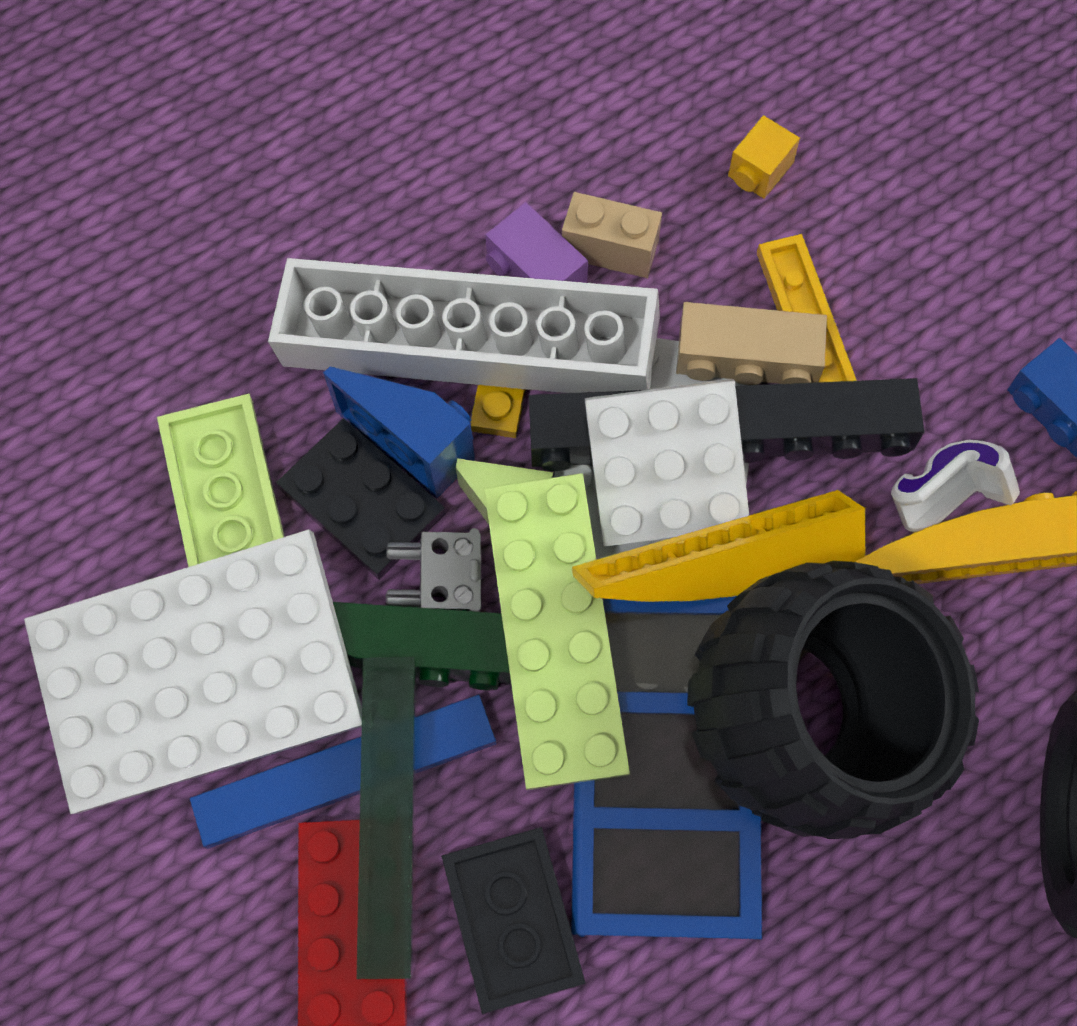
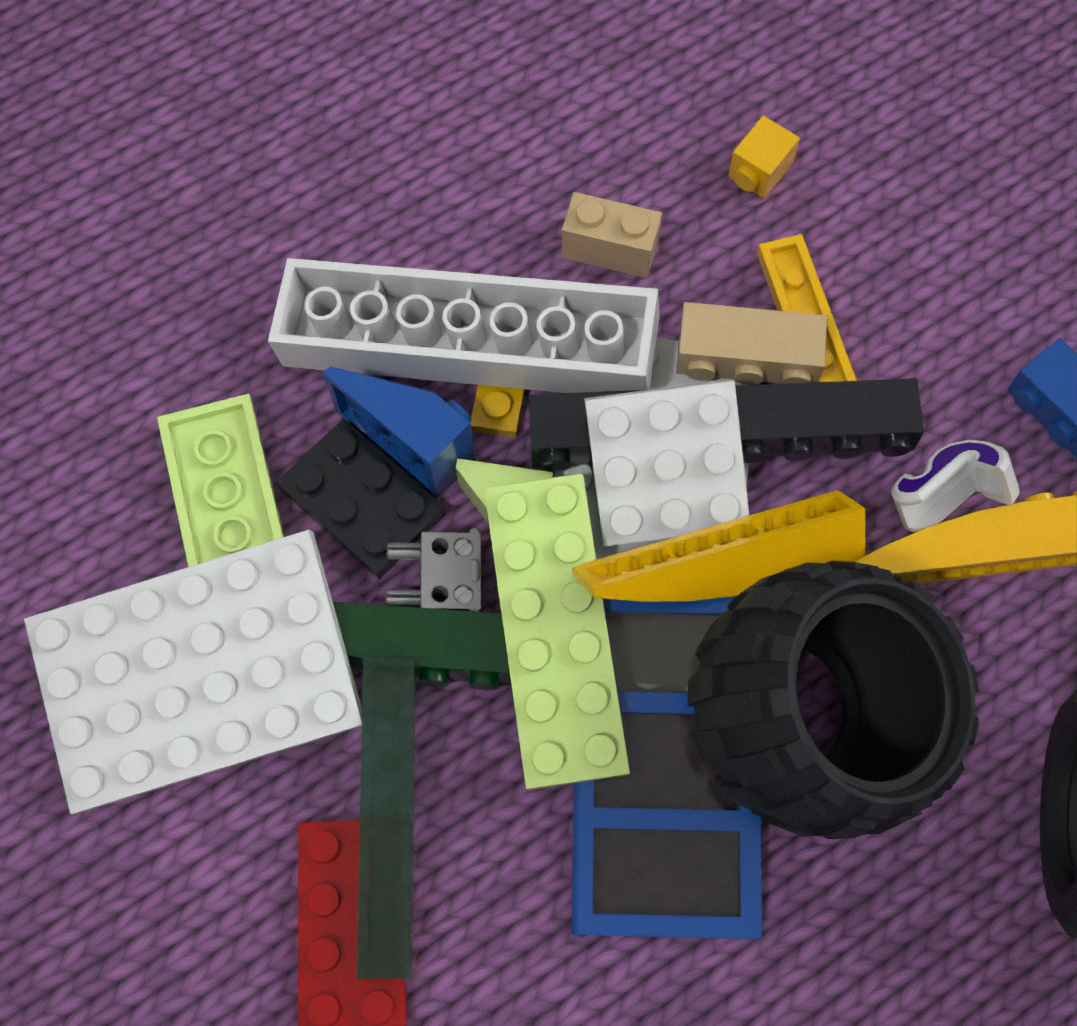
blue tile [190,695,496,849] -> none
black plate [441,827,586,1015] -> none
medium lavender brick [485,202,588,283] -> none

